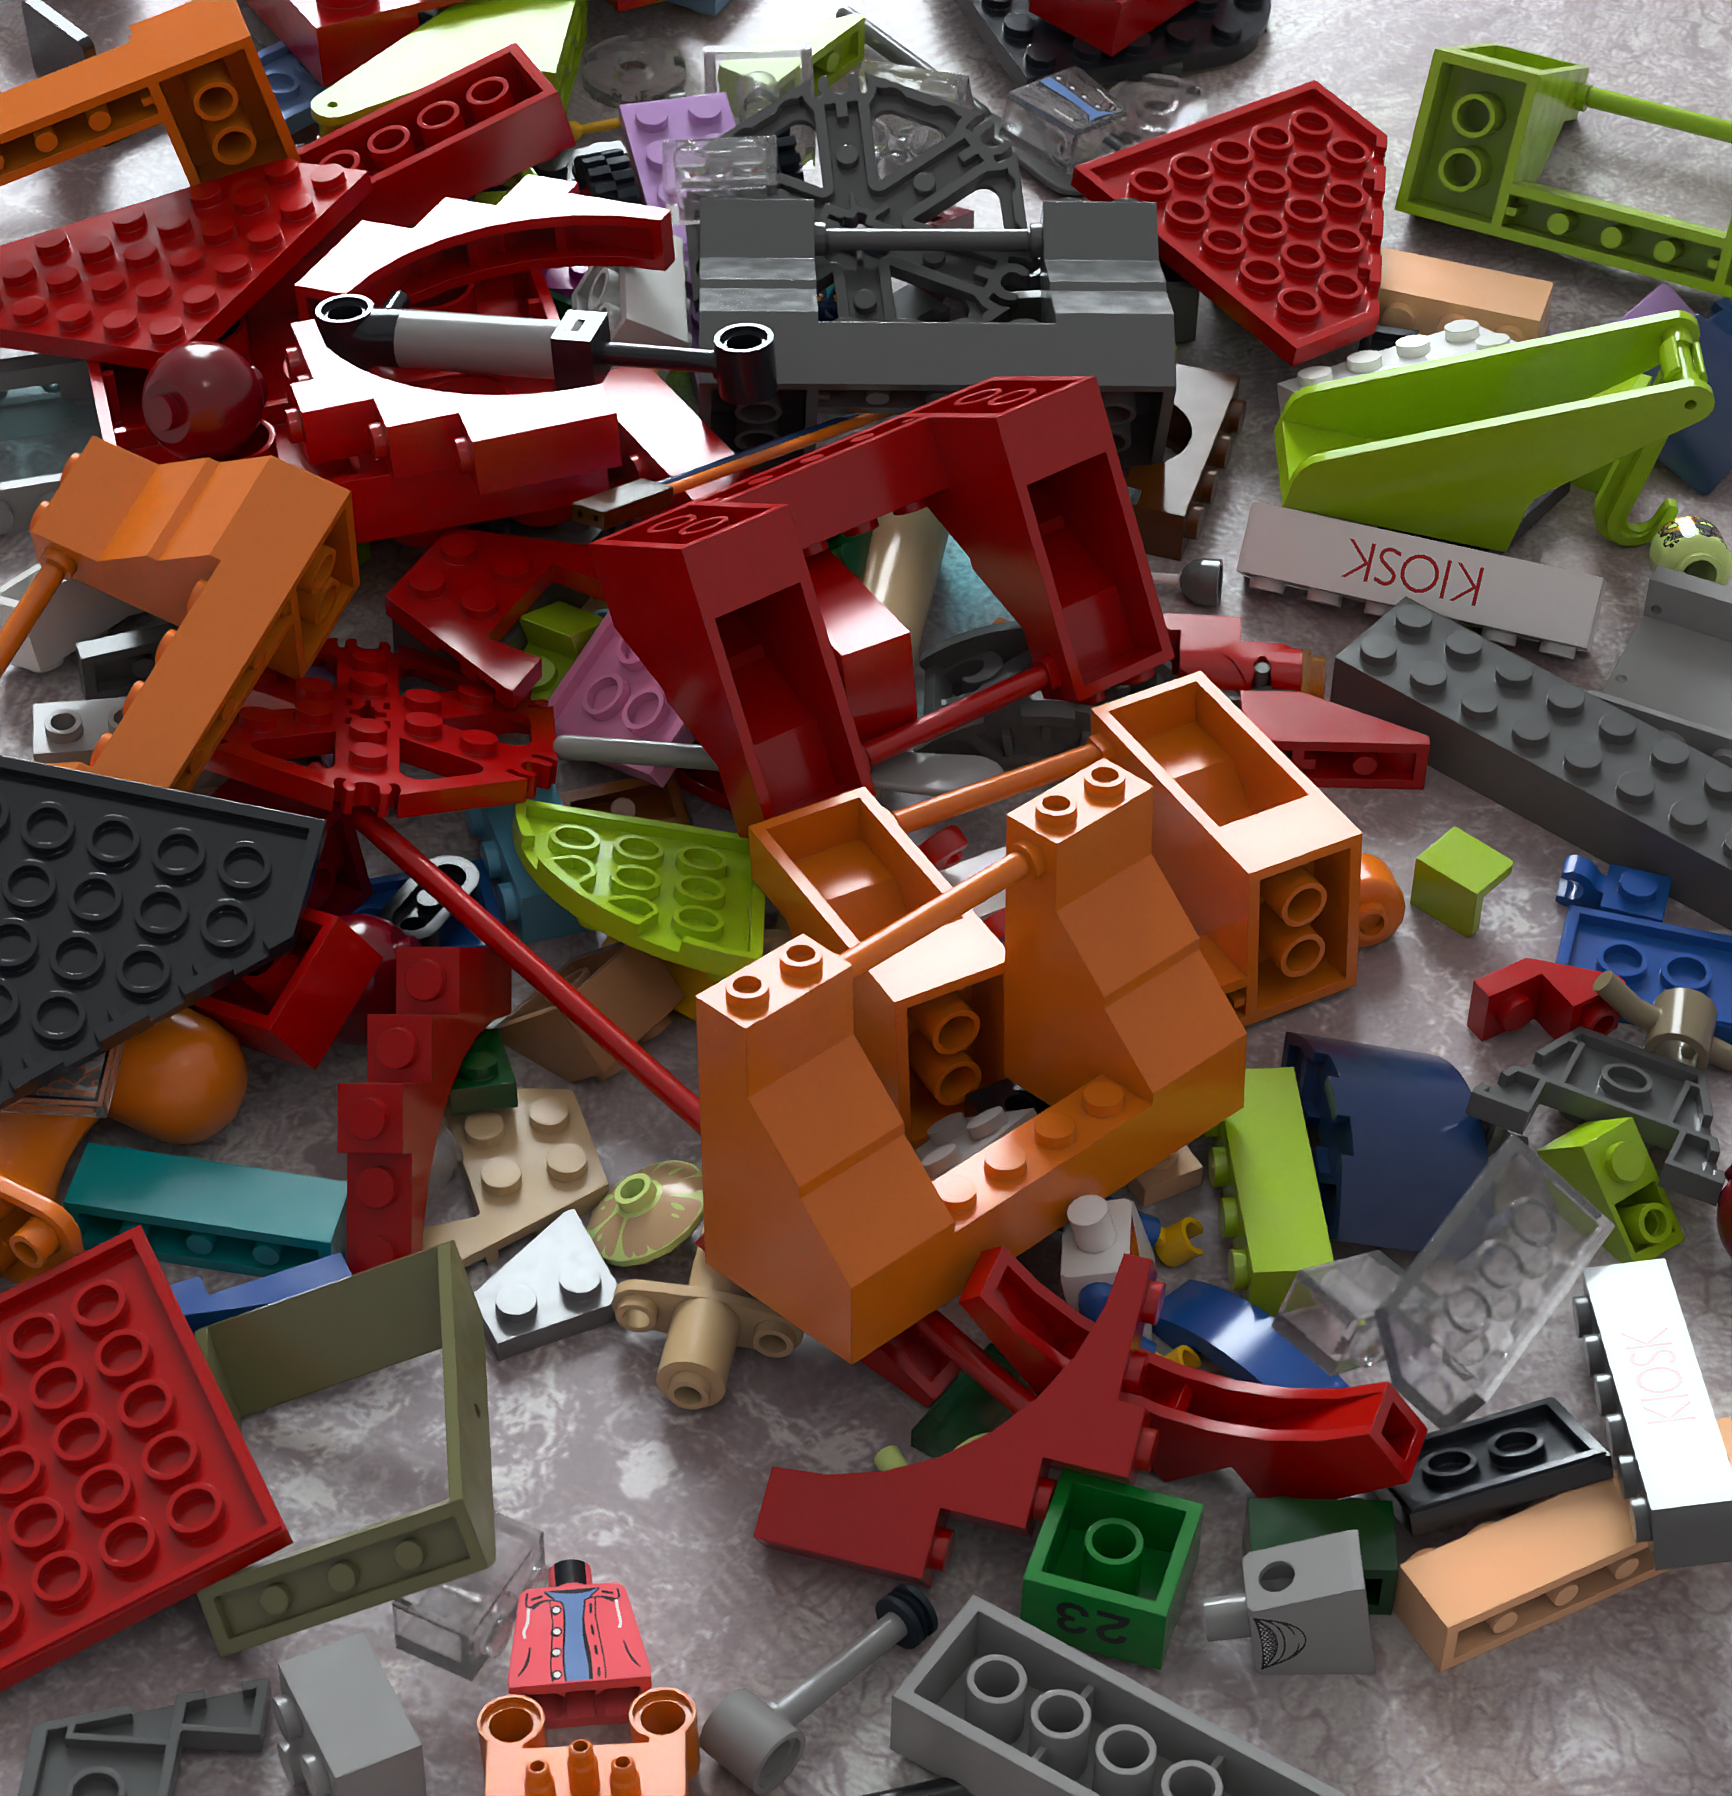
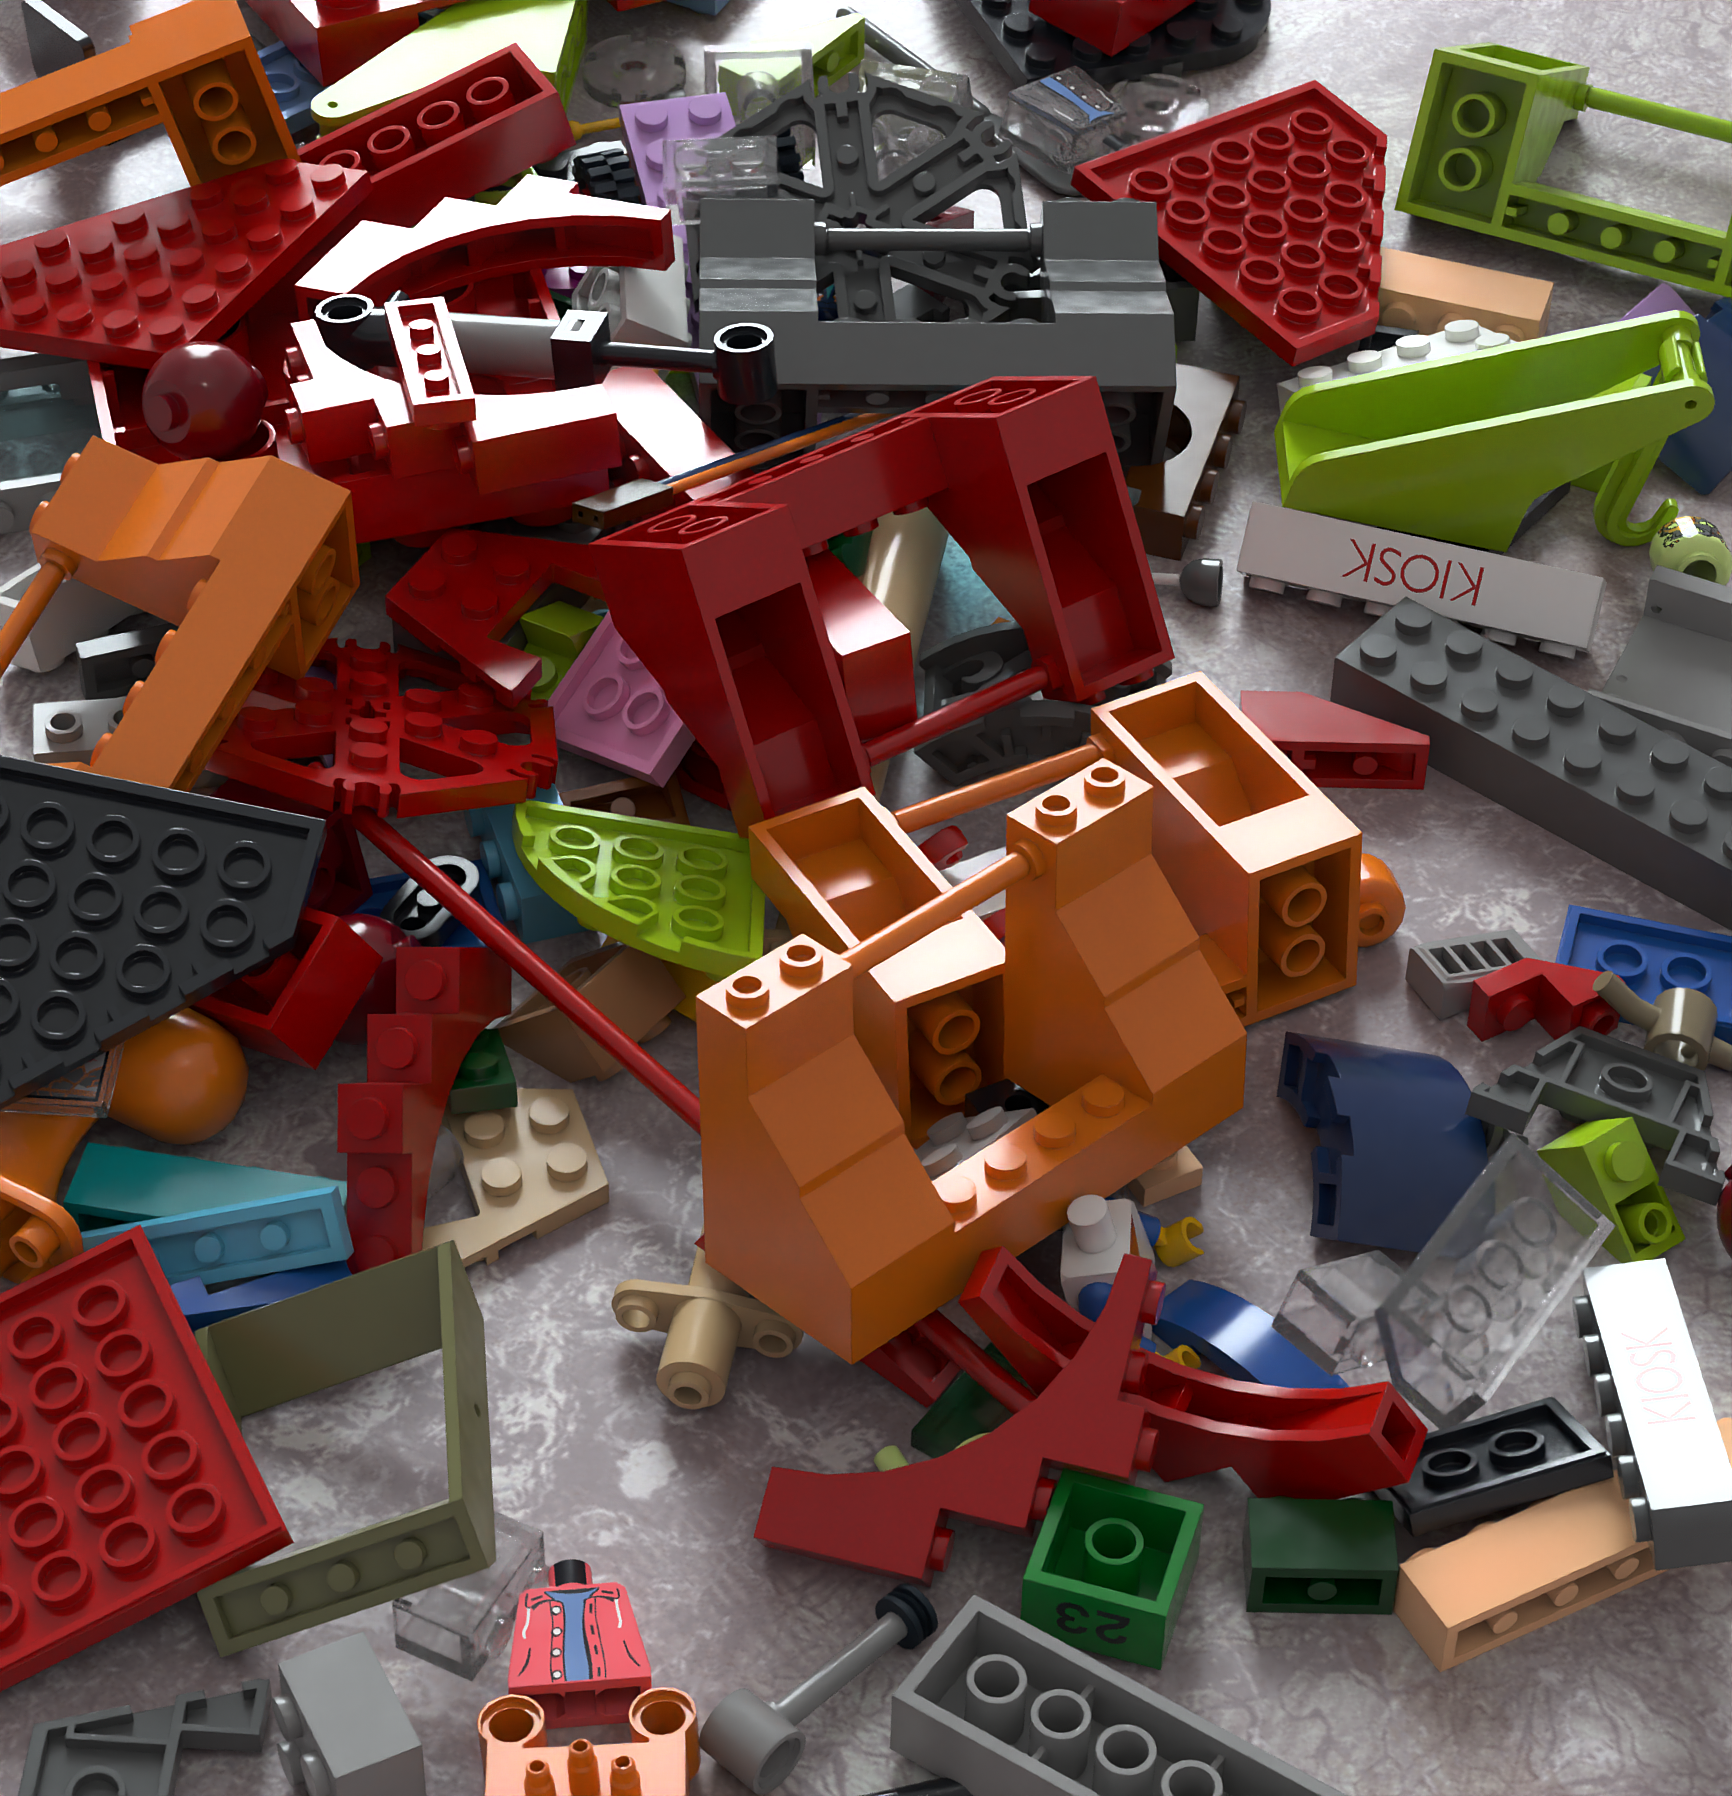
wing [474,1209,618,1361] -> none
light grey piece [553,734,1005,796] -> none
tan dish [586,1160,704,1267] -> none
red plate [1163,613,1326,709] -> none
lime brick [1202,1067,1336,1317] -> none
light grey torso [1203,1529,1376,1675] -> none
lime panel [1410,826,1513,938] -> none
blue plate [1555,855,1672,922] -> none
none -> medium azure plate [80,1185,354,1285]
none -> plate [384,297,477,430]
none -> light grey slope [1405,929,1541,1020]

